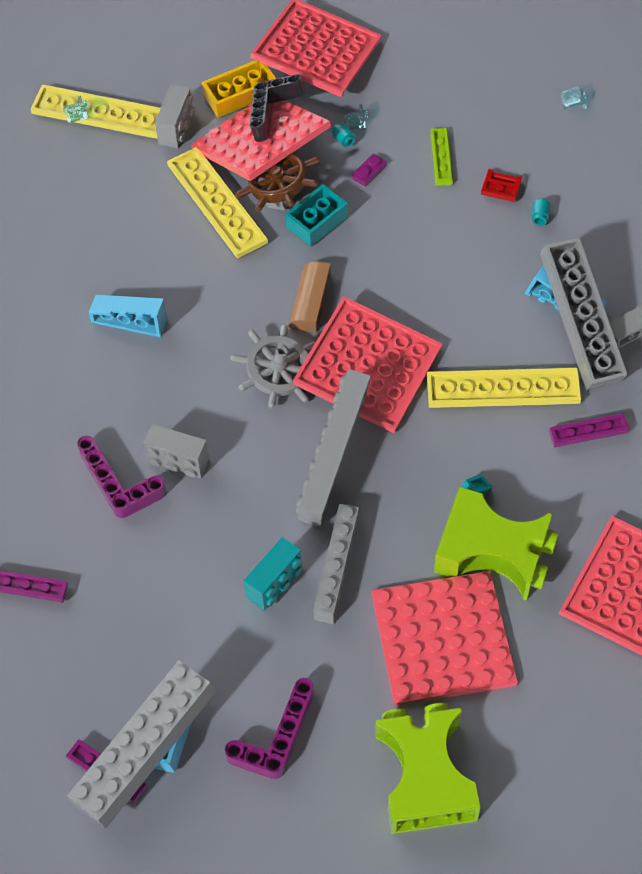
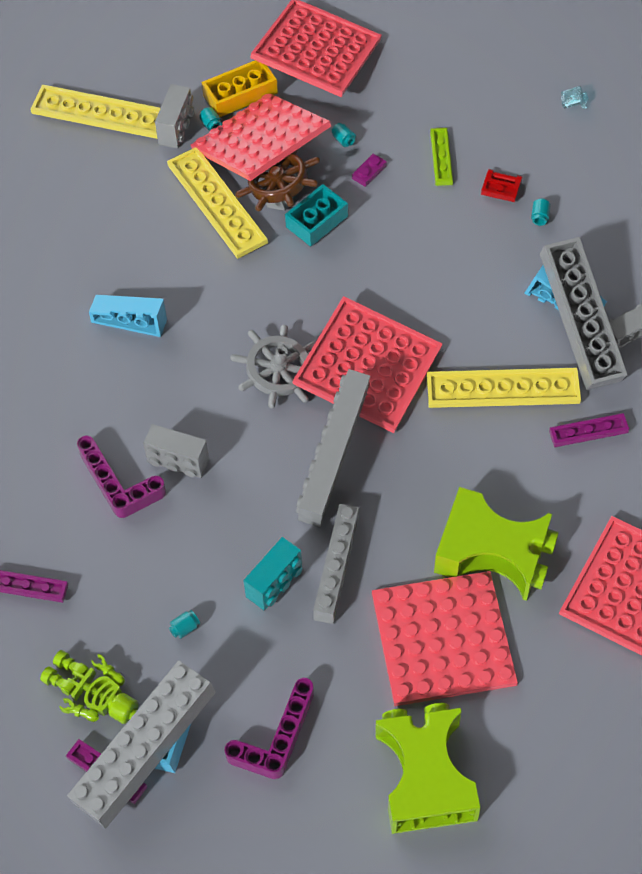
clear light blue bracket [63,95,89,123] -> none
black beam [249,74,306,142] -> none
medium nougat brick [288,261,331,333] -> none
clear light blue bracket [344,104,368,130] -> none
teal bracket [461,474,493,495] -> none
none -> lime piece [40,650,139,724]
none -> teal brick [169,610,200,639]
none -> teal brick [199,107,223,131]

